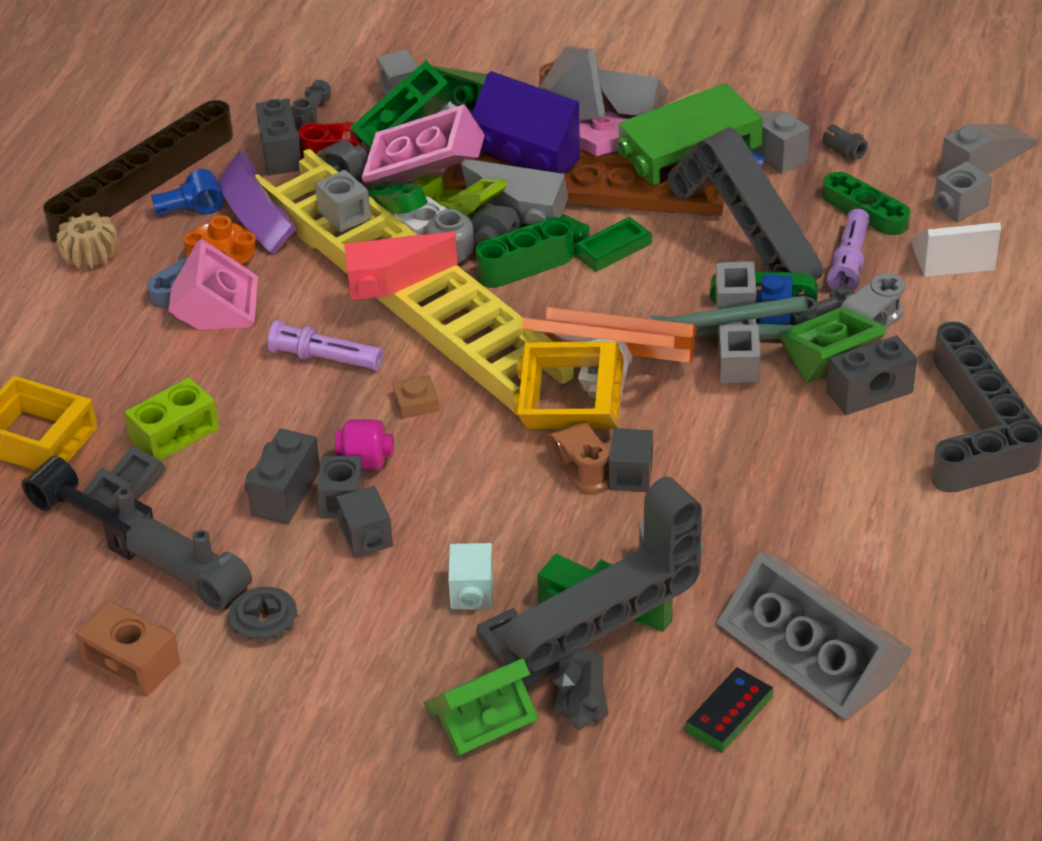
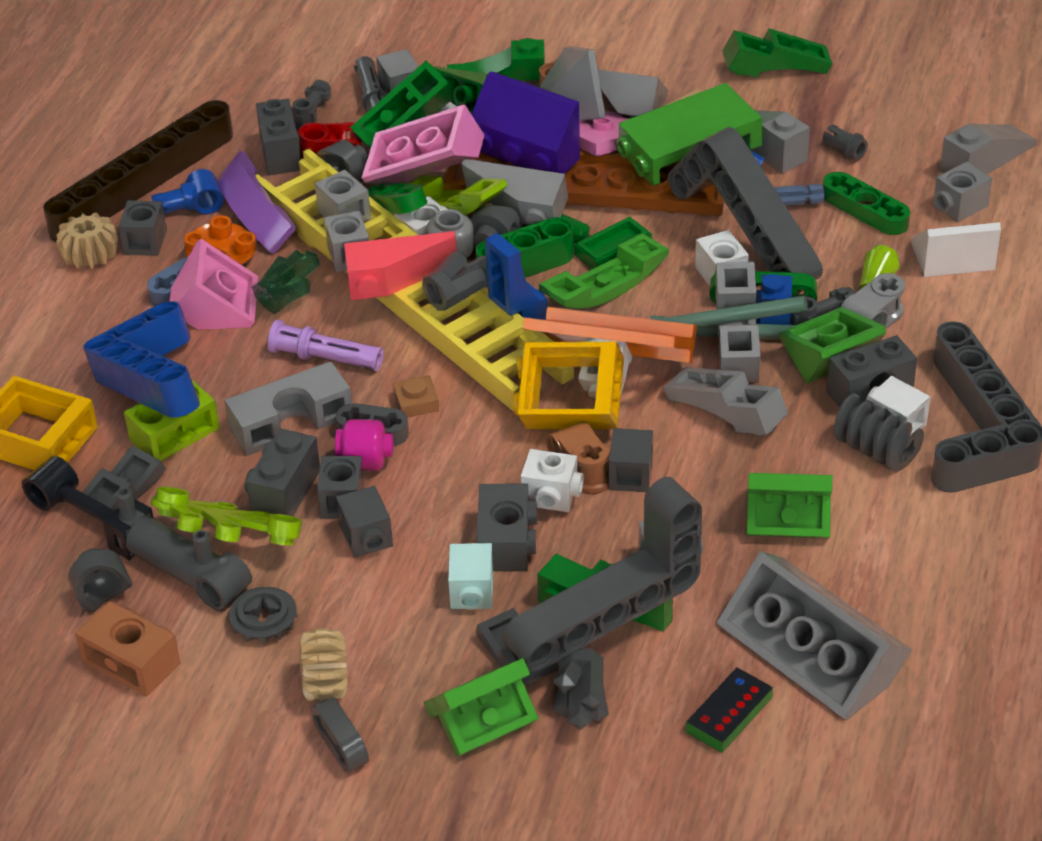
lavender pin [827,209,870,291] -> none
none -> dark grey piece [68,549,132,612]
none -> blue beam [83,301,200,418]
none -> dark grey brick [118,200,167,256]
none -> lime plant [151,487,302,546]
none -> light grey arch [224,361,352,456]
none -> clear green rock [252,249,320,314]
none -> tan gear [299,628,348,702]
none -> dark grey beam [311,697,369,772]
none -> light grey brick [324,211,369,272]
none -> dark grey beam [335,404,409,446]
none -> dark grey pin [354,56,387,112]
none -> dark grey rock [422,251,487,311]
none -> green slope [447,38,545,81]
none -> dark grey brick [476,484,537,572]
none -> blue slope [485,233,548,320]
none -> white brick [521,449,584,512]
none -> bright green slope [539,233,669,309]
none -> light grey slope [663,367,788,436]
none -> white brick [695,230,749,286]
none -> green slope [722,28,833,78]
none -> bright green bracket [747,473,833,538]
none -> sand blue axle [774,184,824,206]
none -> dark grey piece [834,393,924,471]
none -> lime cone [858,245,900,291]
none -> white brick [866,376,930,436]

